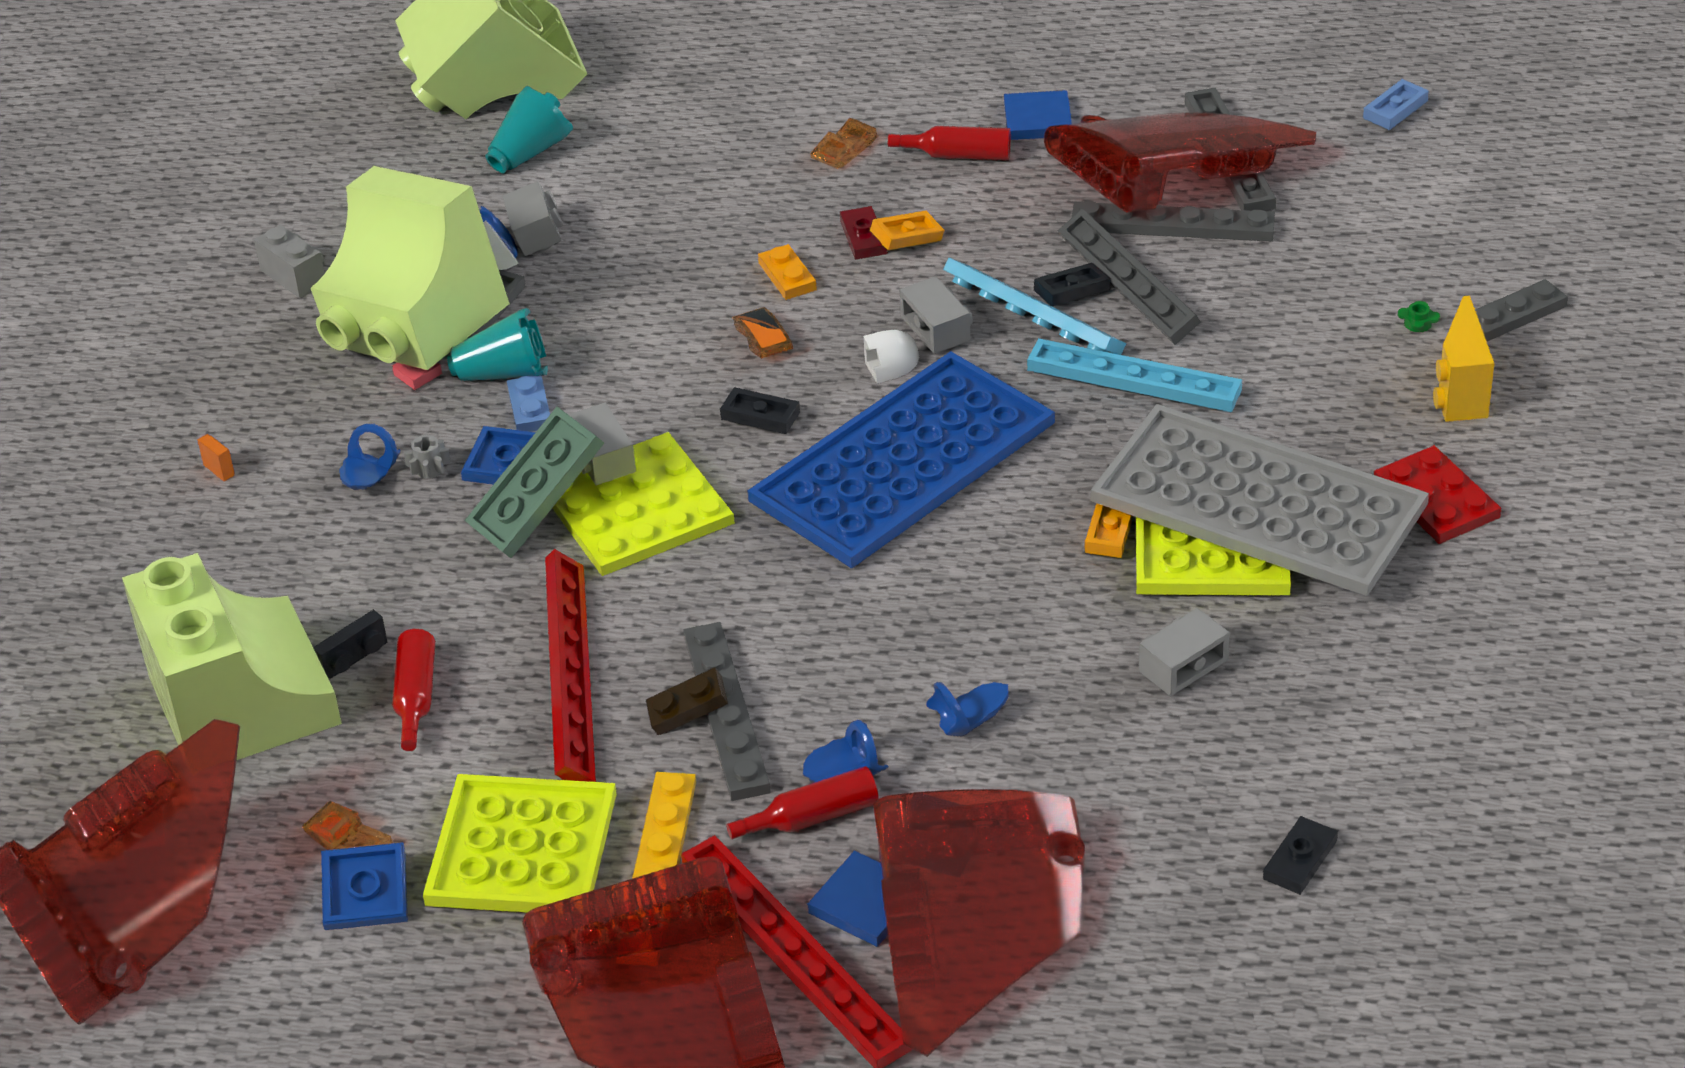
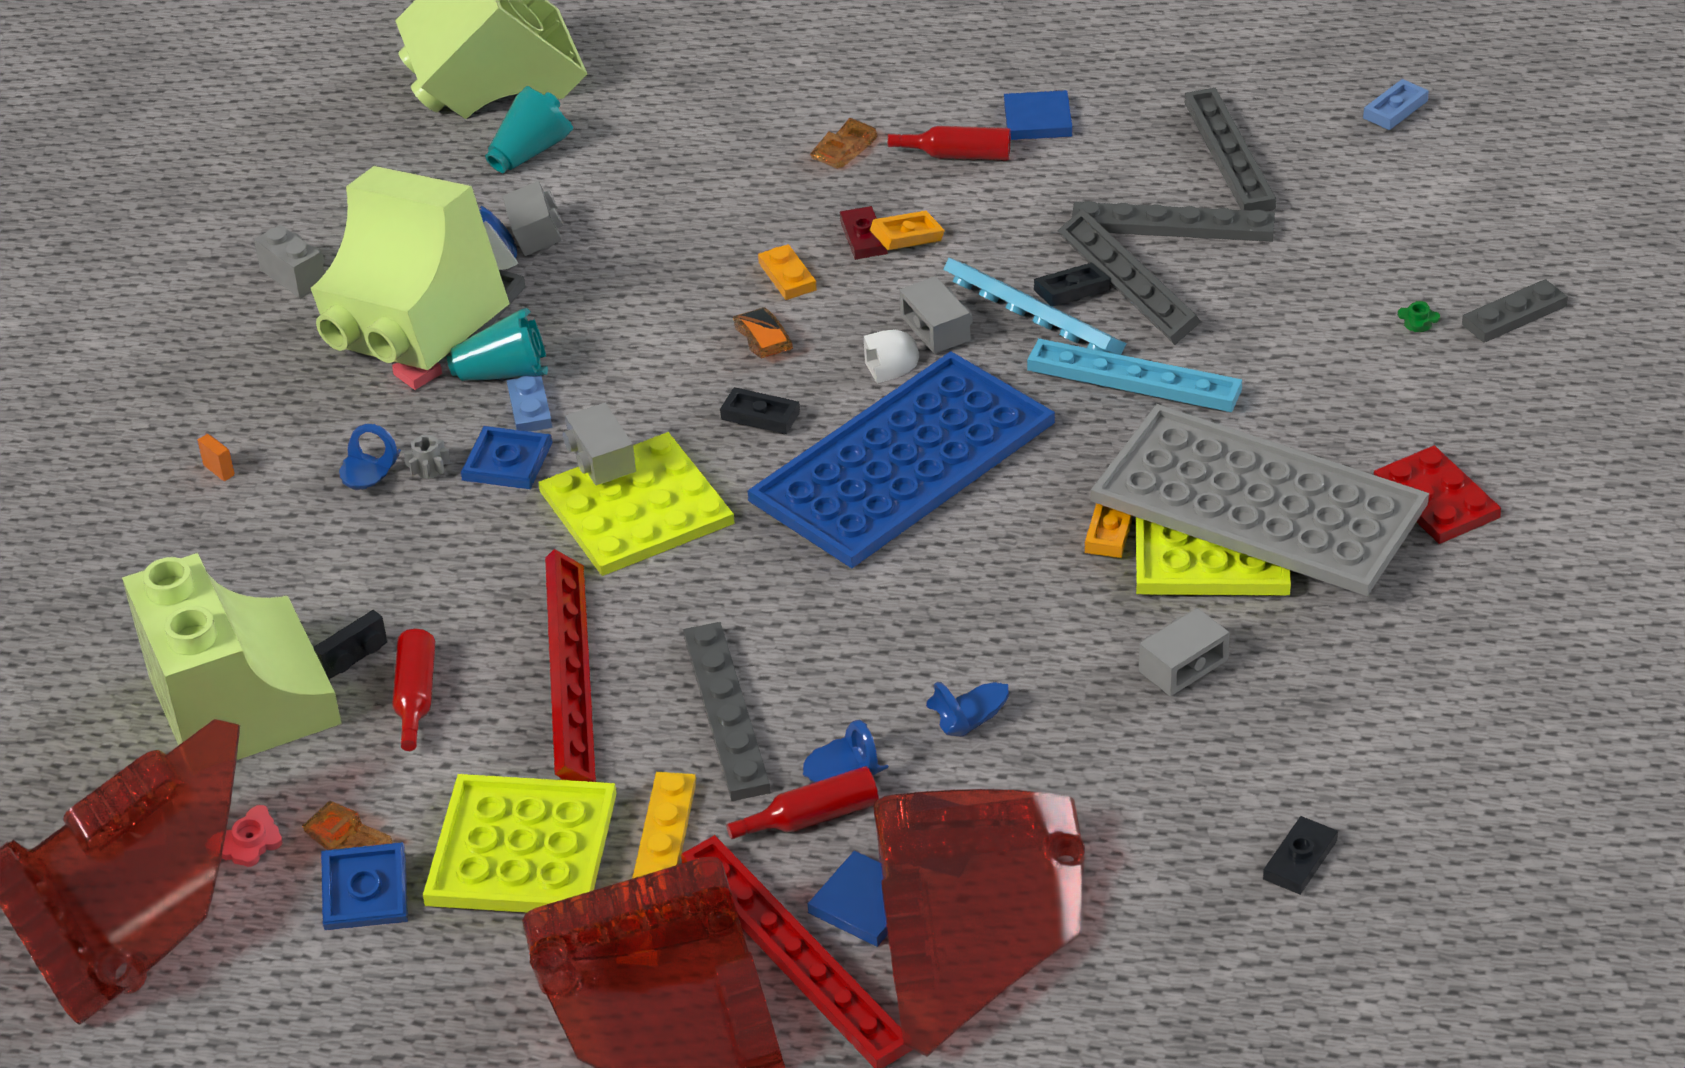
sand green plate [464,407,604,558] -> none
dark brown plate [646,667,728,735] -> none
clear red panel [1044,112,1316,213] -> none
yellow slope [1433,296,1494,422] -> none
none -> coral animal [206,805,282,867]

